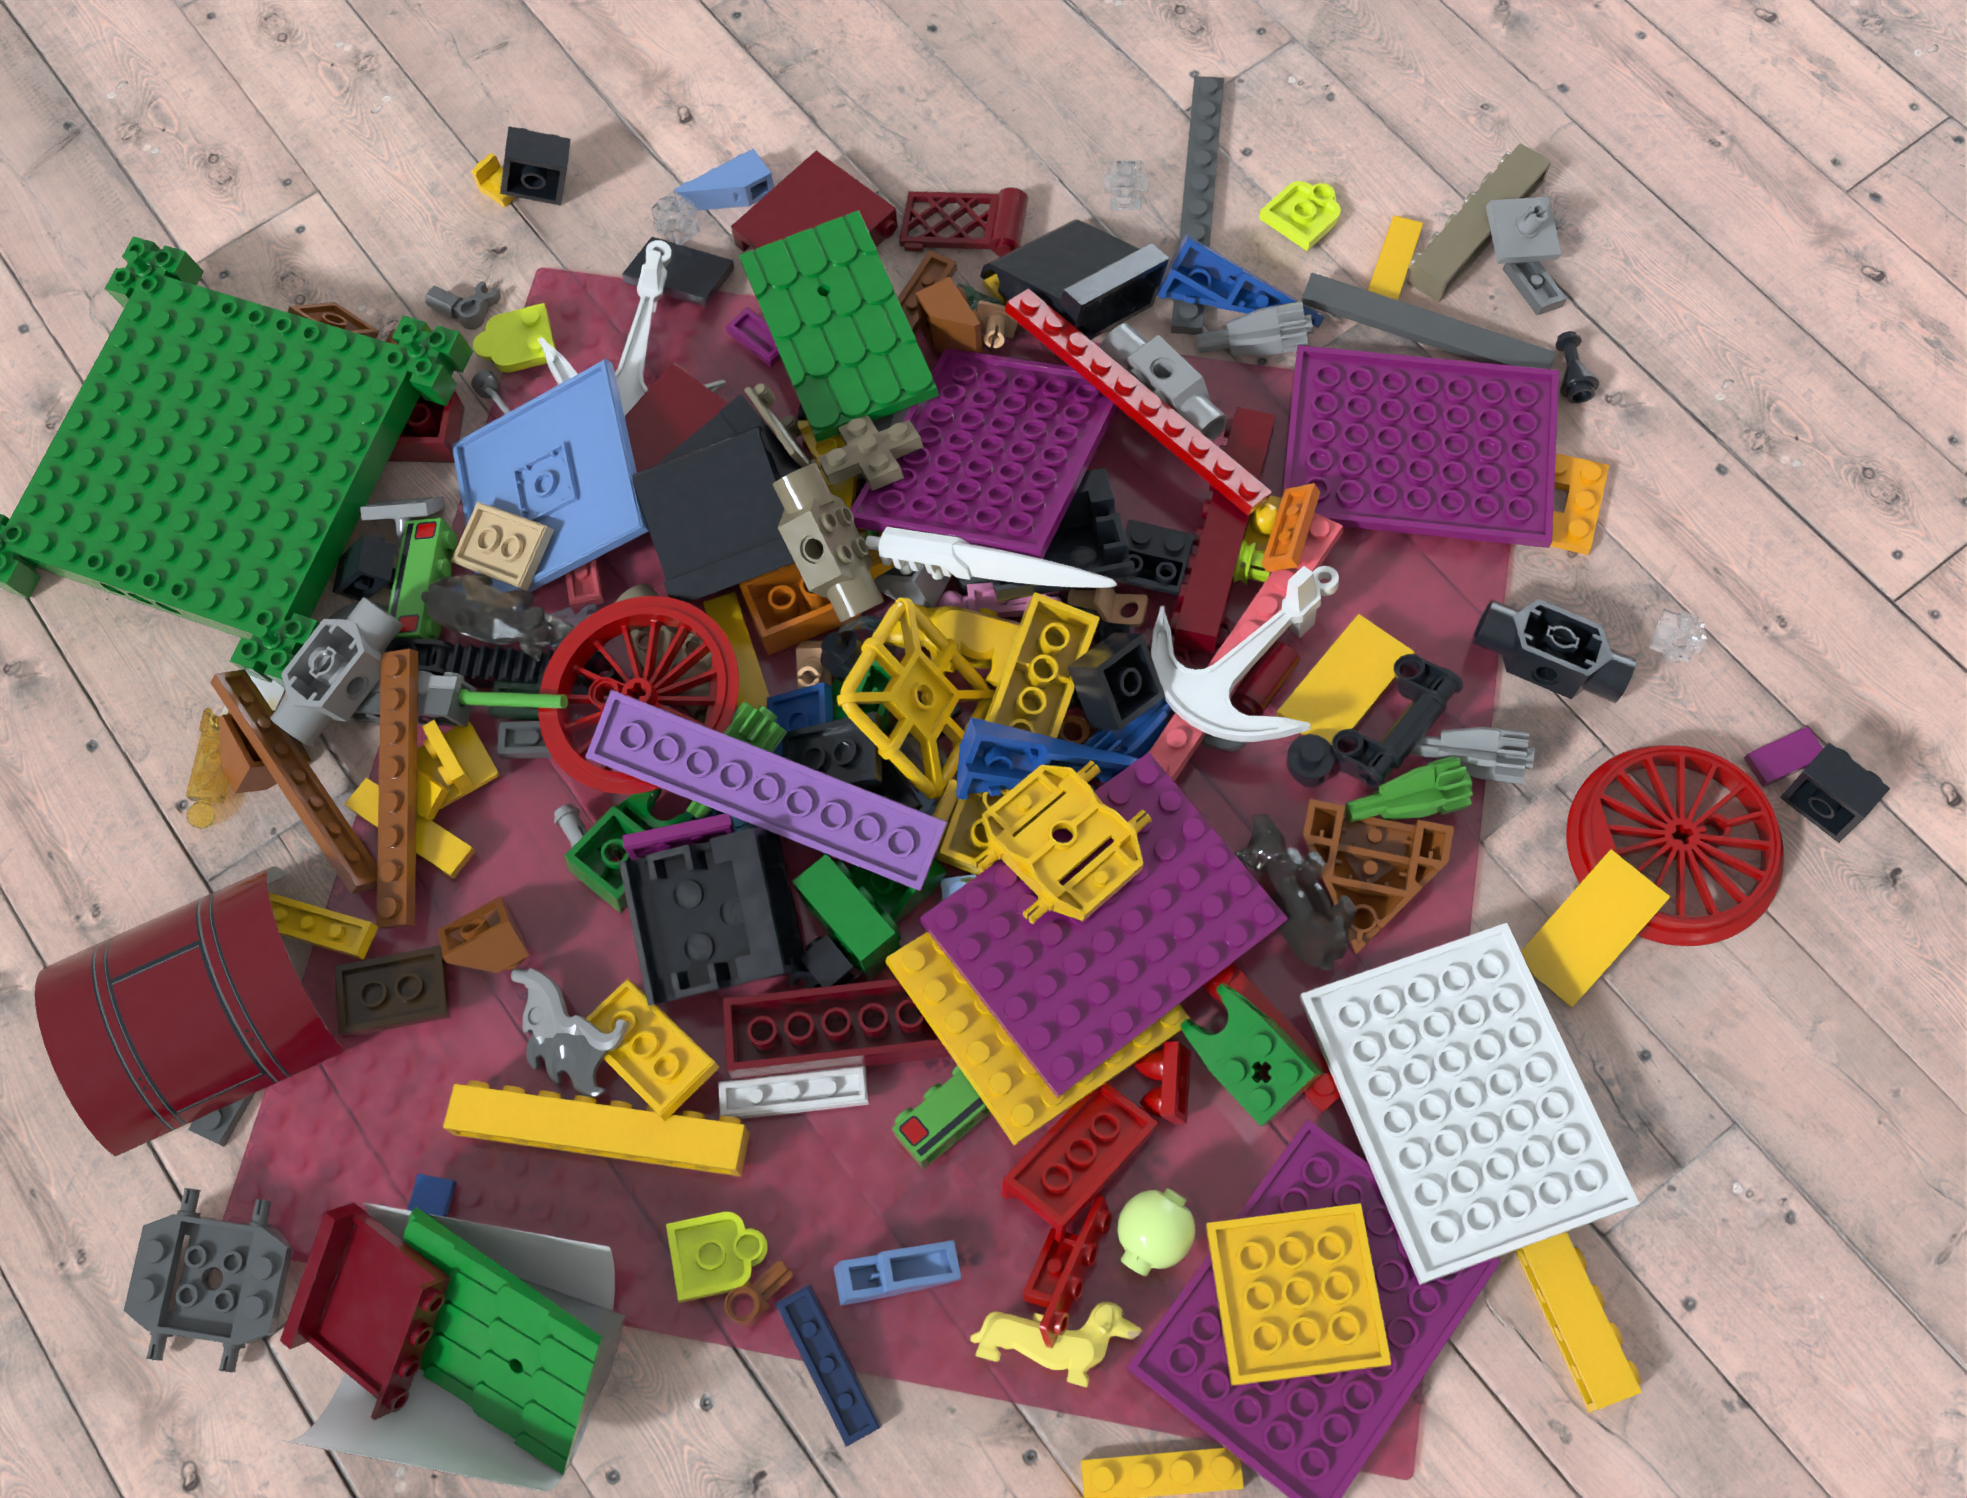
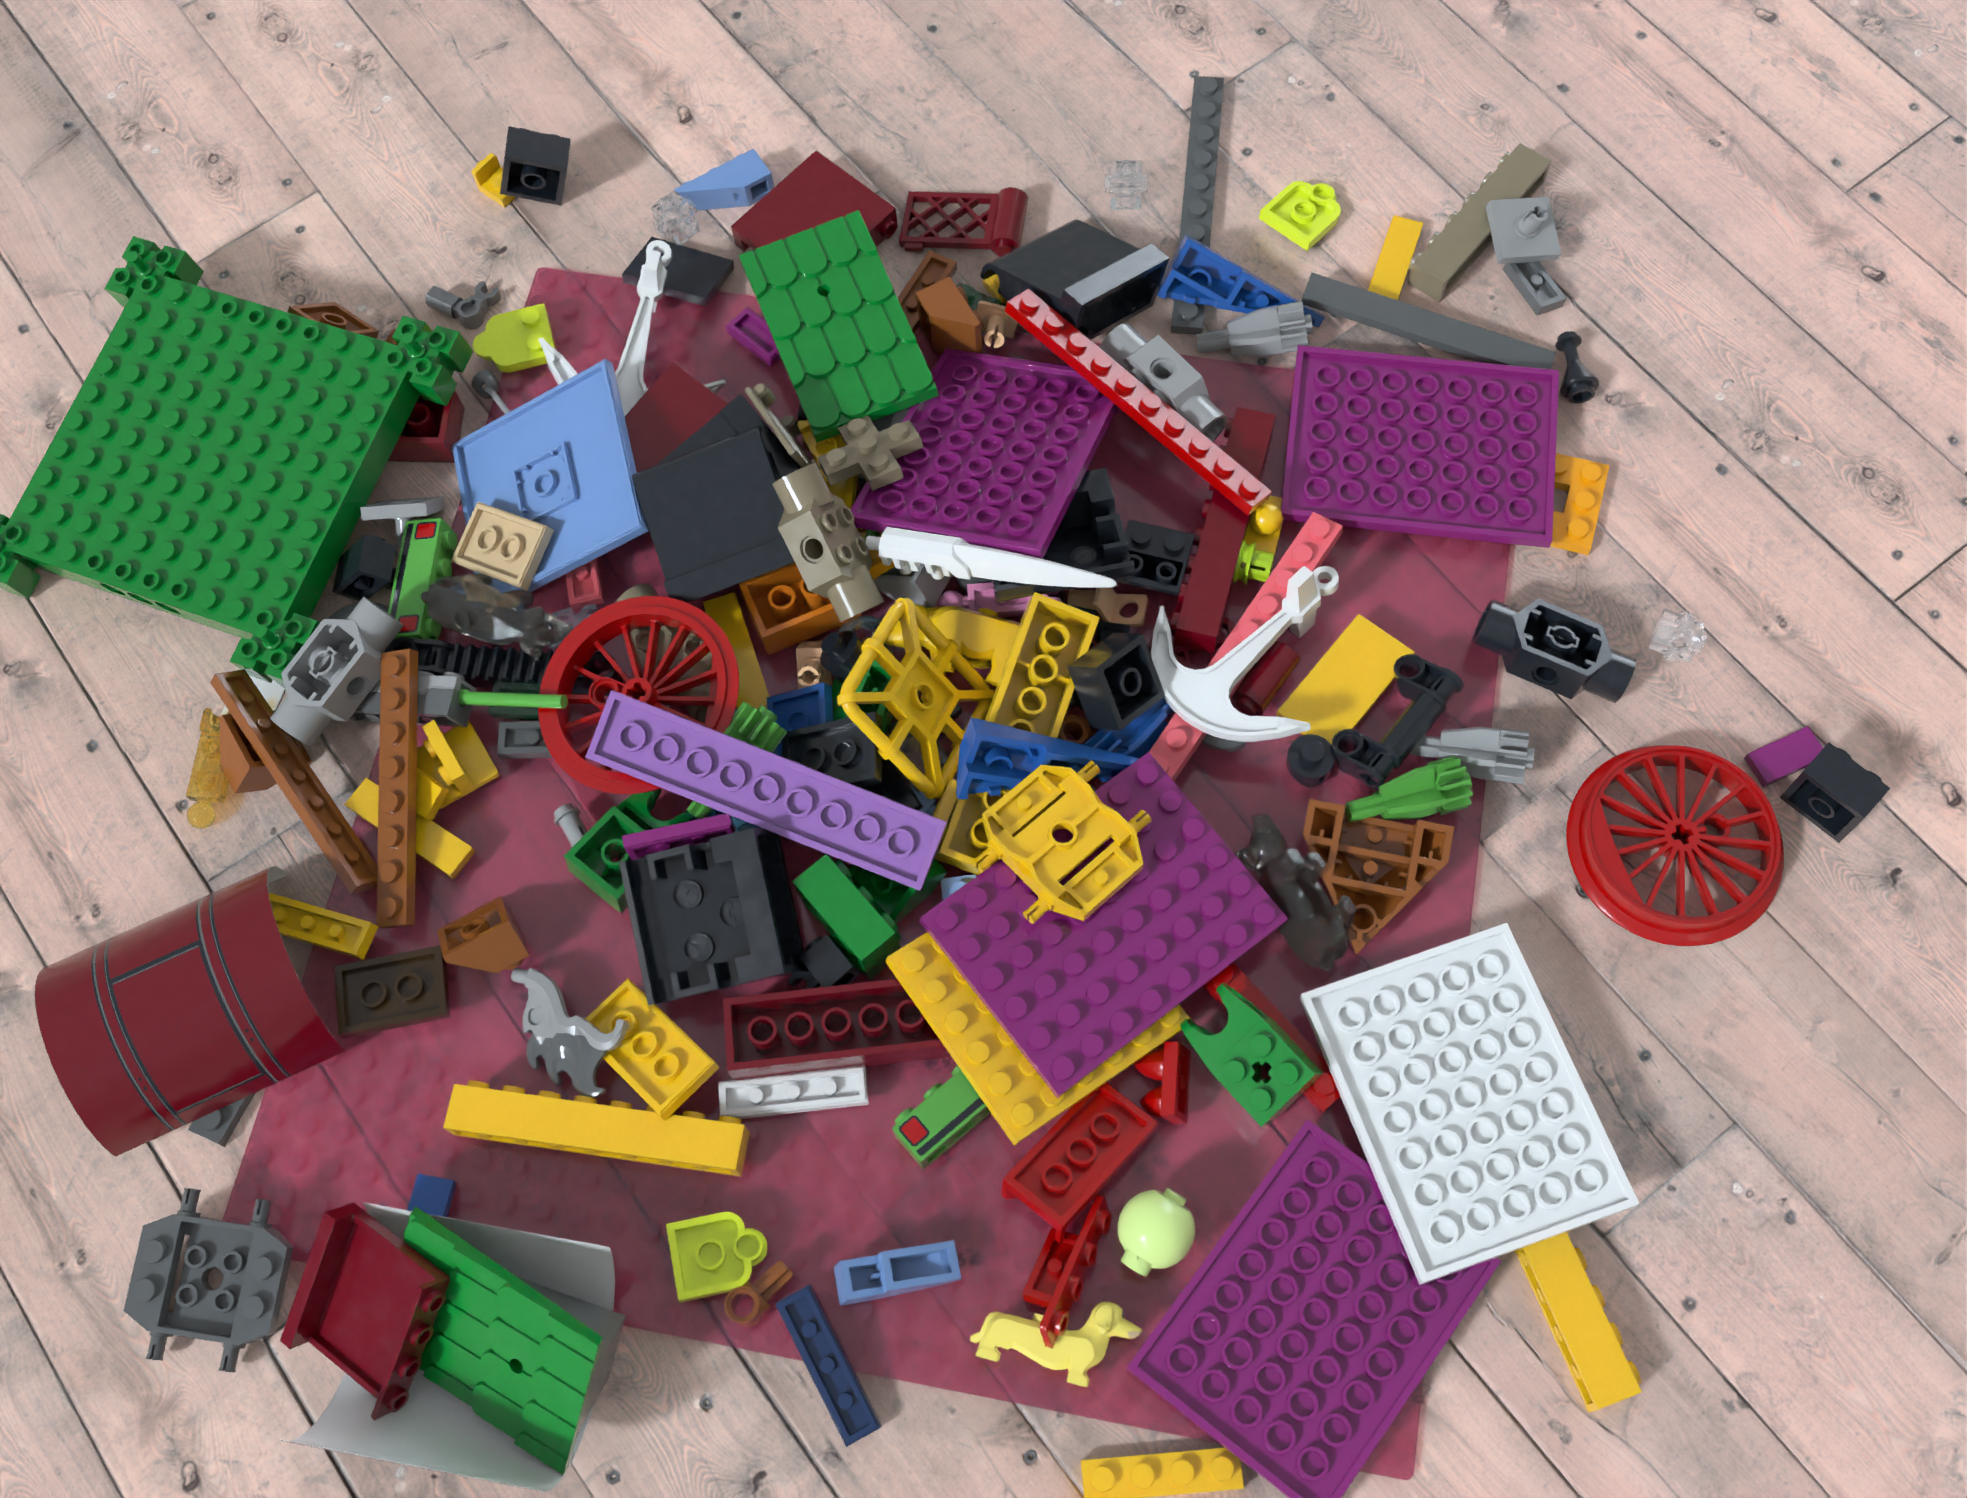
yellow plate [1206,1203,1391,1386] -> none
orange plate [1261,483,1320,572] -> none
yellow tile [1521,849,1670,1008] -> none

